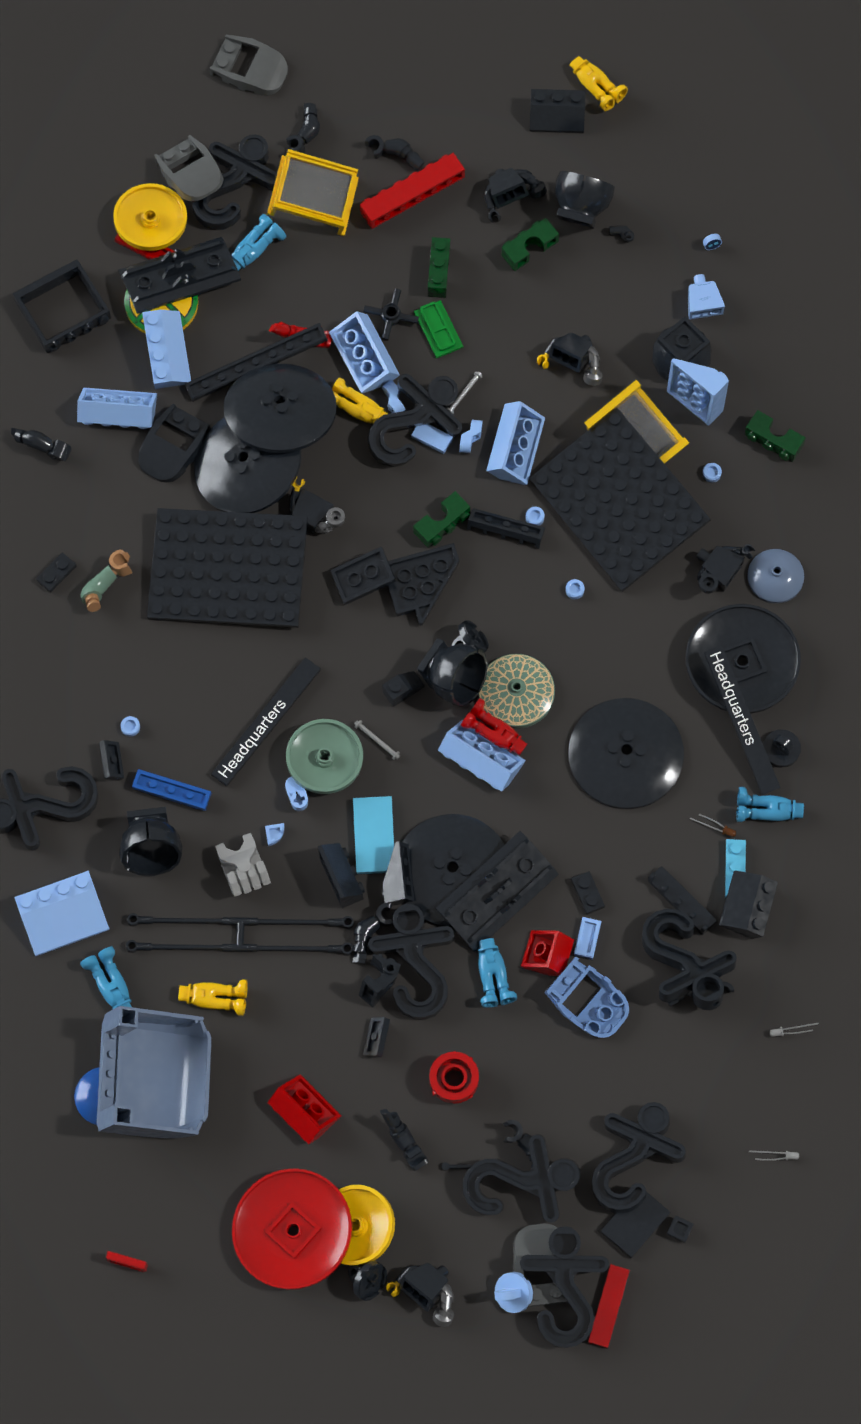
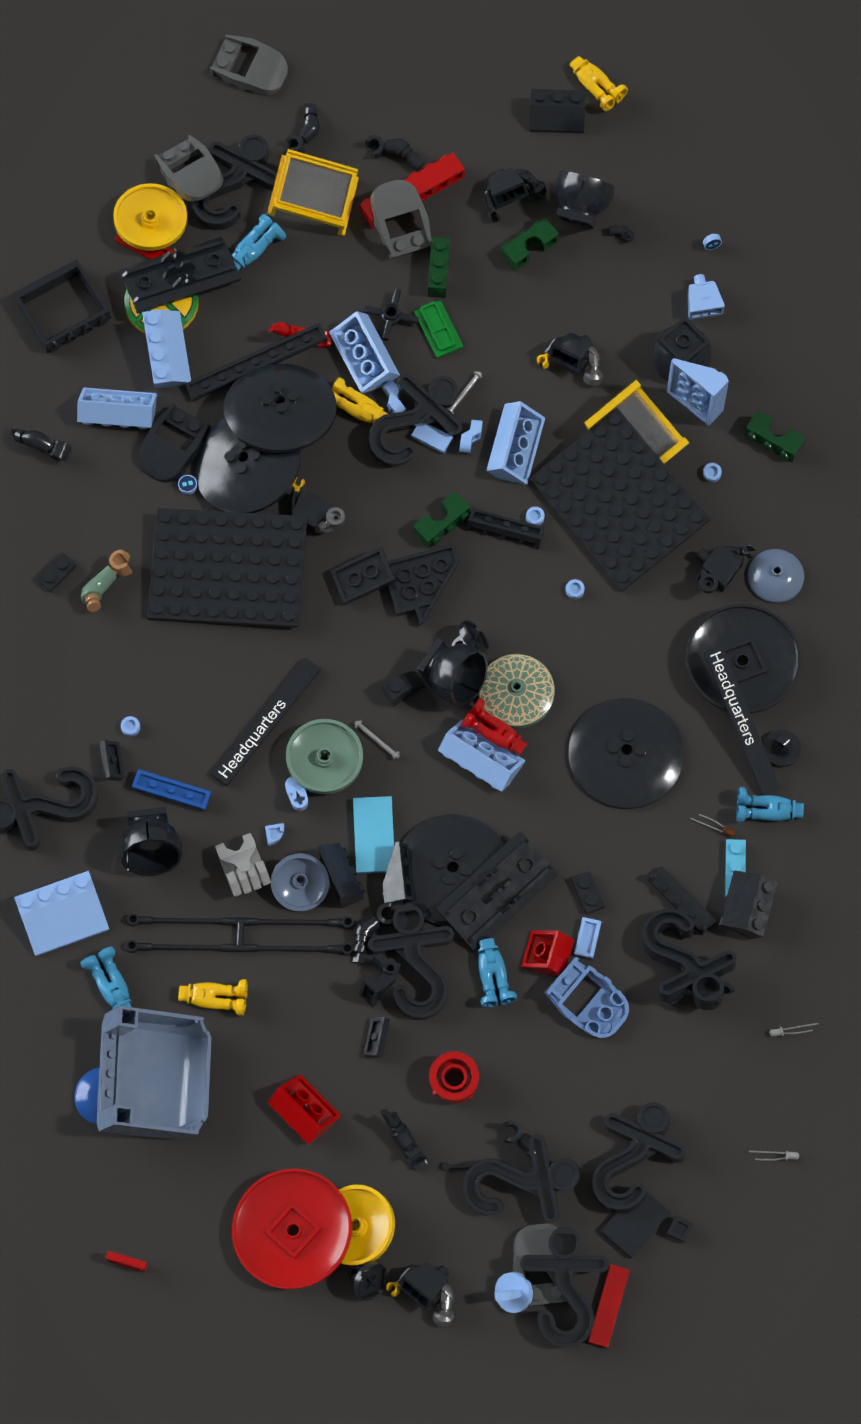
none -> tile [178,475,197,495]
none -> sand blue dish [271,853,329,911]
none -> dark grey slope [370,180,432,259]

